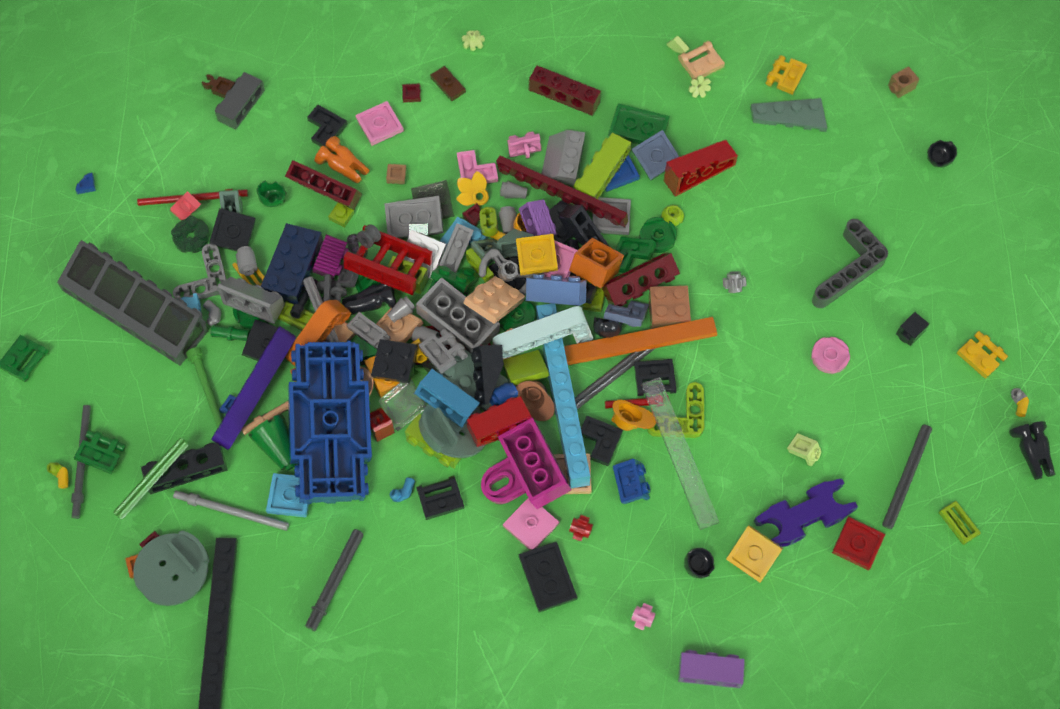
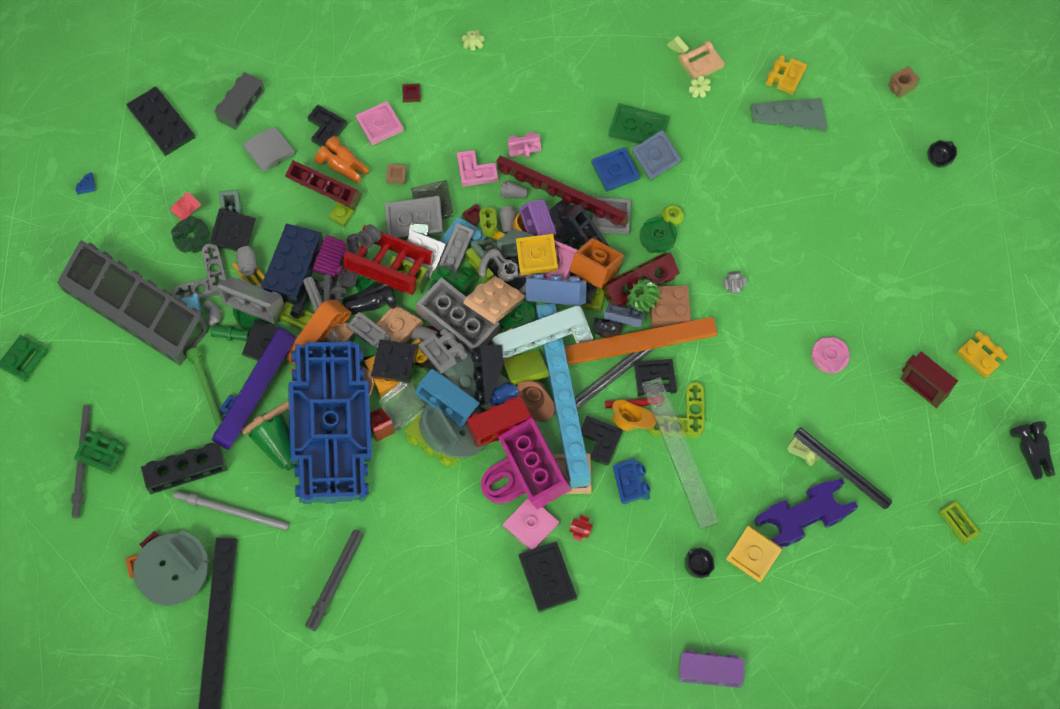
arm [47,462,68,489] -> none
bright green axle [114,438,188,519] -> none
red bar [137,189,248,206] -> none
reddish brown plate [202,74,235,98] -> none
green hair [256,180,286,207] -> none
medium azure plate [266,473,309,518] -> none
light grey cone [387,296,416,323] -> none
dark azure arm [390,478,415,502] -> none
black plate [416,475,464,520] -> none
reddish brown plate [430,66,466,102] -> none
yellow plate [456,171,489,206] -> none
dark red brick [529,65,601,116] -> none
light grey slope [541,130,585,189] -> none
lime brick [574,133,631,199] -> none
green plate [616,236,656,273] -> none
bright pink gear [631,603,656,630] -> none
red wedge [663,140,738,197] -> none
dark grey beam [812,219,888,308] -> none
red tile [832,517,886,571] -> none
dark grey axle [882,424,932,529] -> none
black brick [896,312,929,346] -> none
arm [1011,388,1029,417] -> none
none -> black plate [126,86,196,156]
none -> light grey slope [243,127,295,171]
none -> bright green gear [627,279,661,312]
none -> black axle [794,427,892,509]
none -> dark red window [900,351,958,409]

